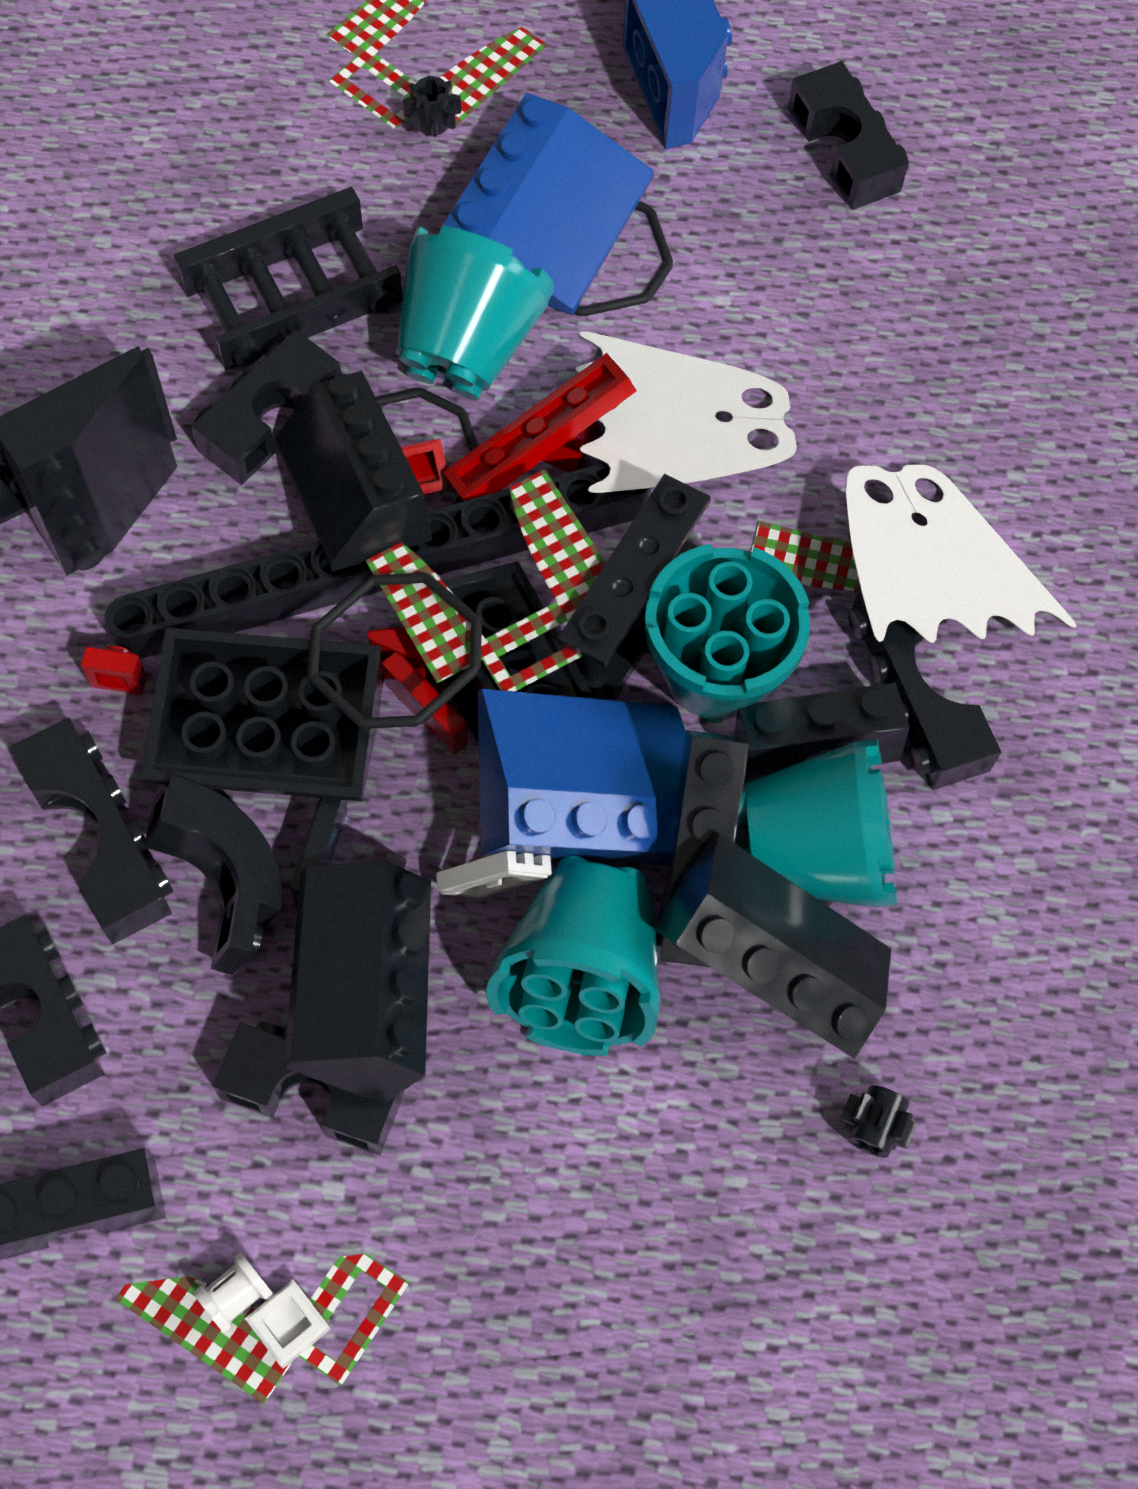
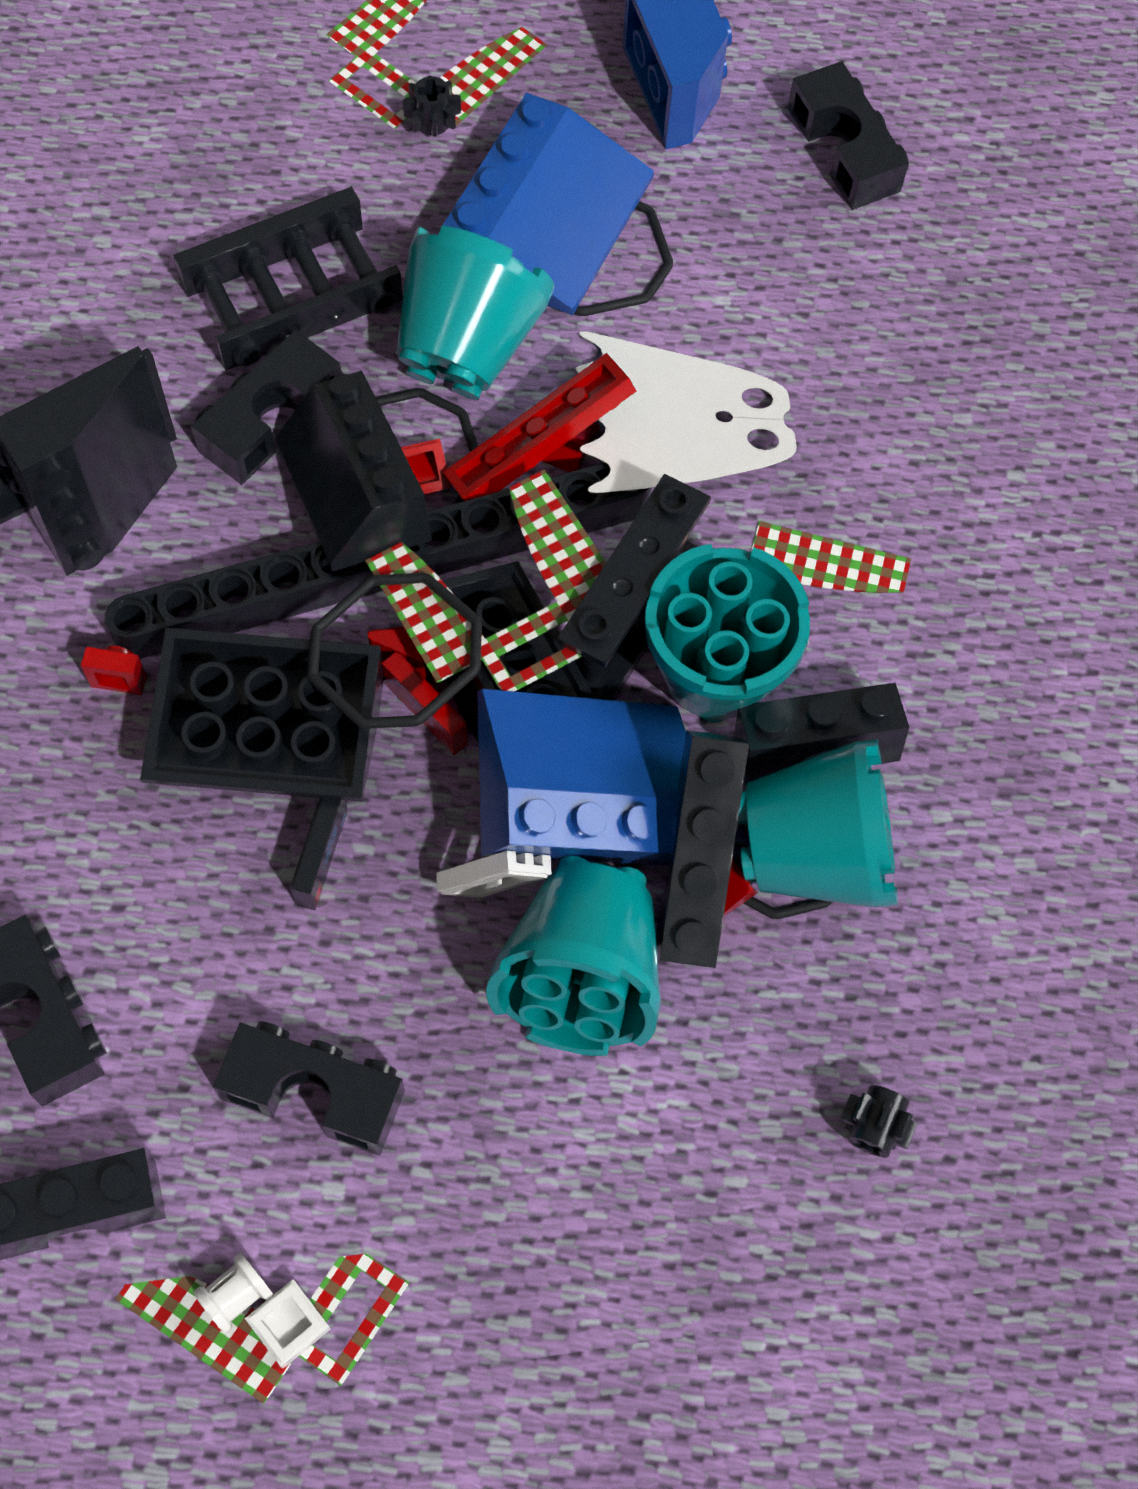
black arch [9,717,174,945] -> none
black arch [144,775,282,975] -> none
black slope [284,860,431,1105] -> none
black slope [652,831,891,1059] -> none
white piece [846,465,1076,643] -> none
black arch [848,588,1001,790] -> none

